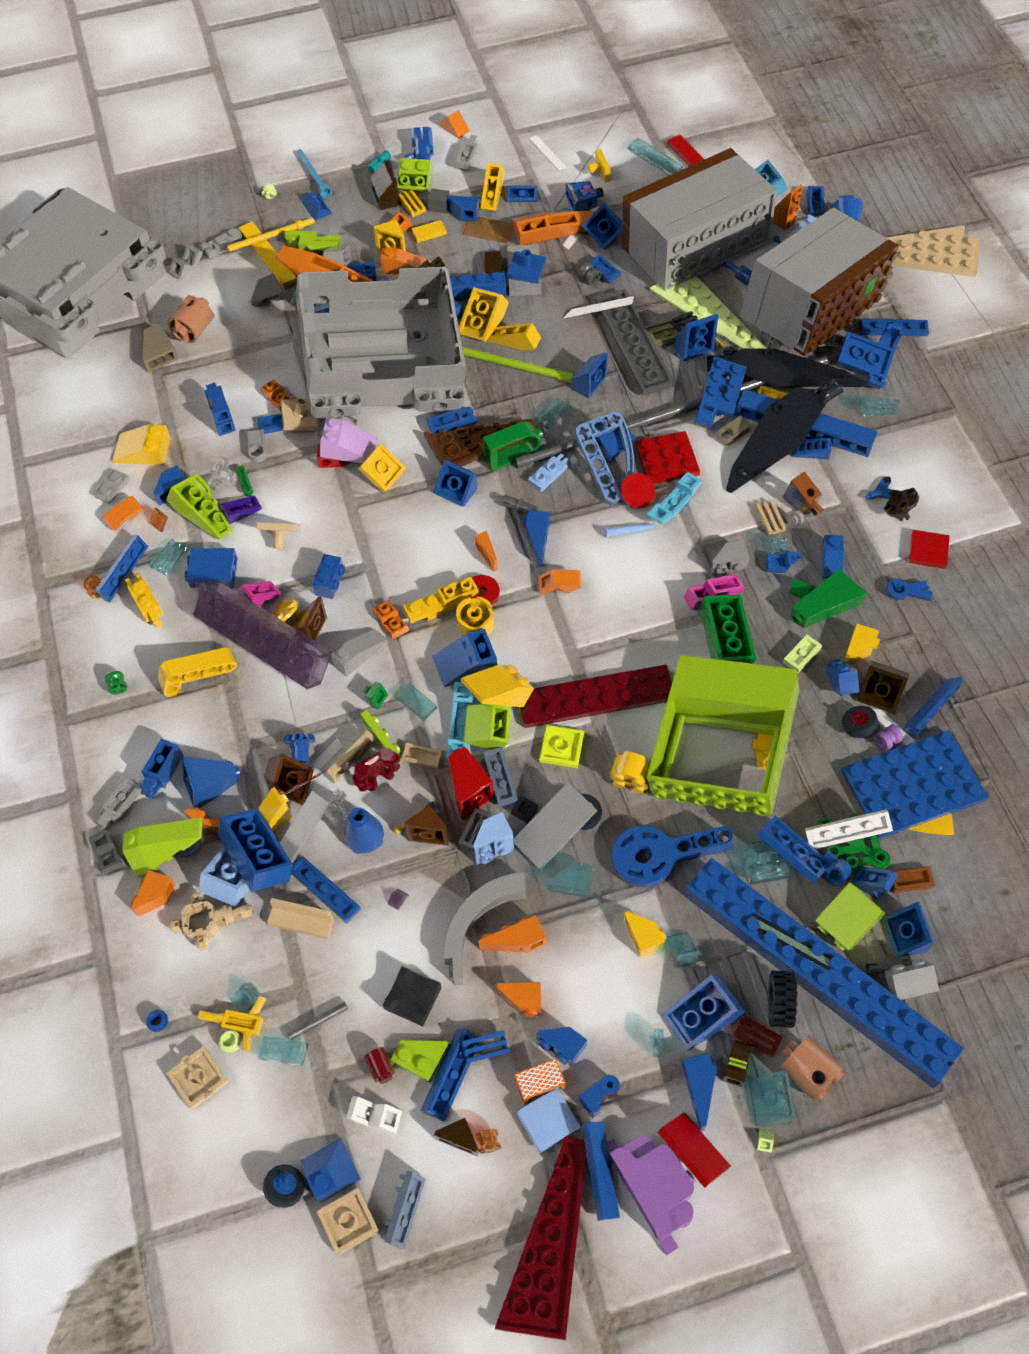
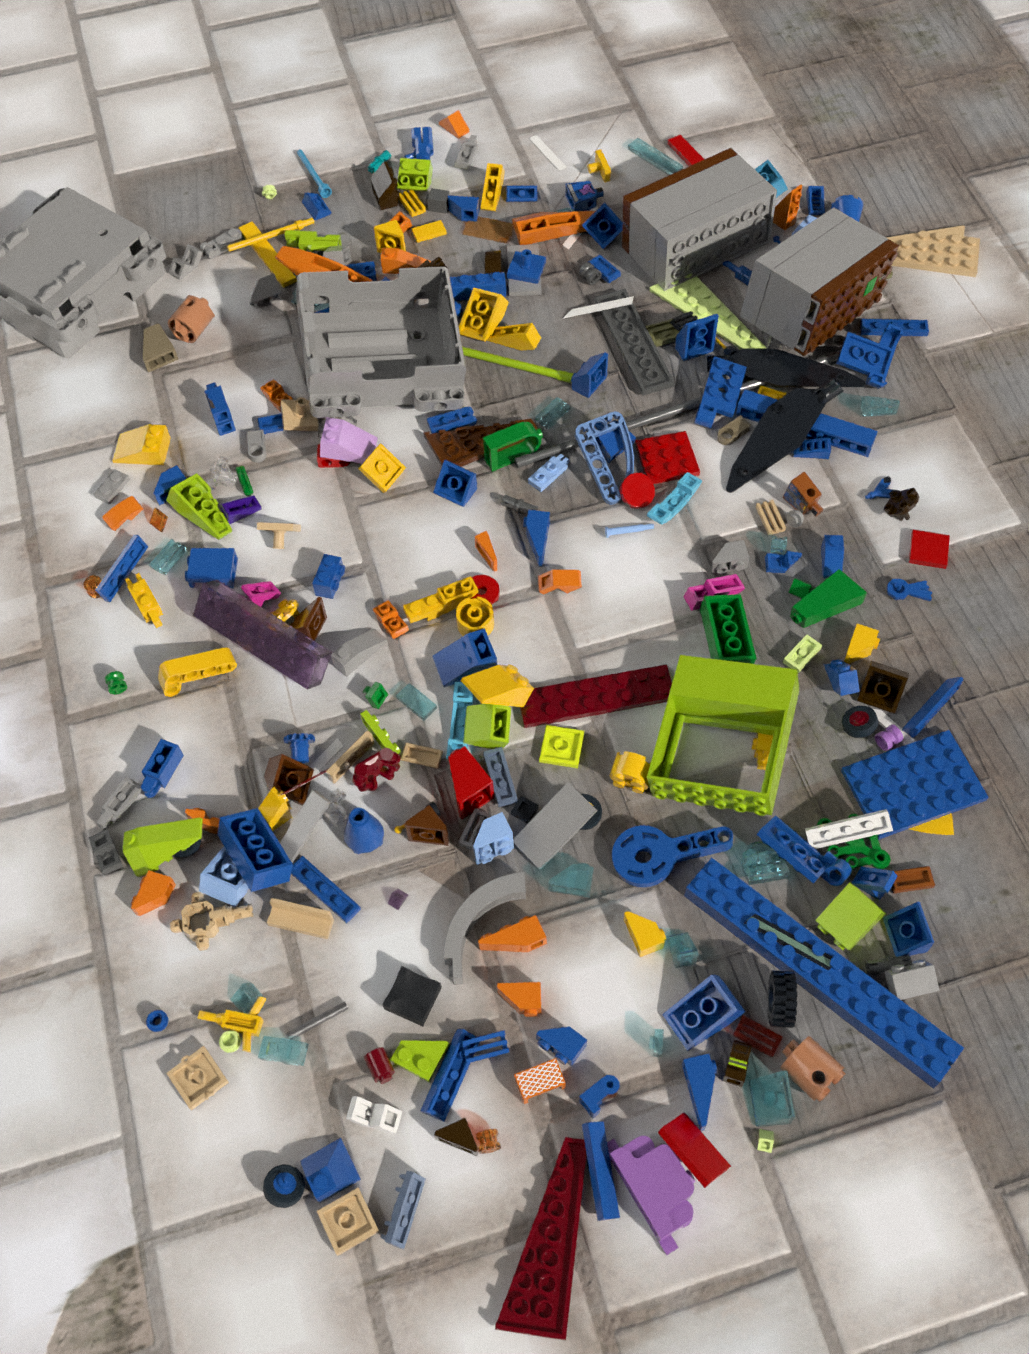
blue slope [182,757,241,808] -> none
light blue slope [516,1088,581,1153] -> none

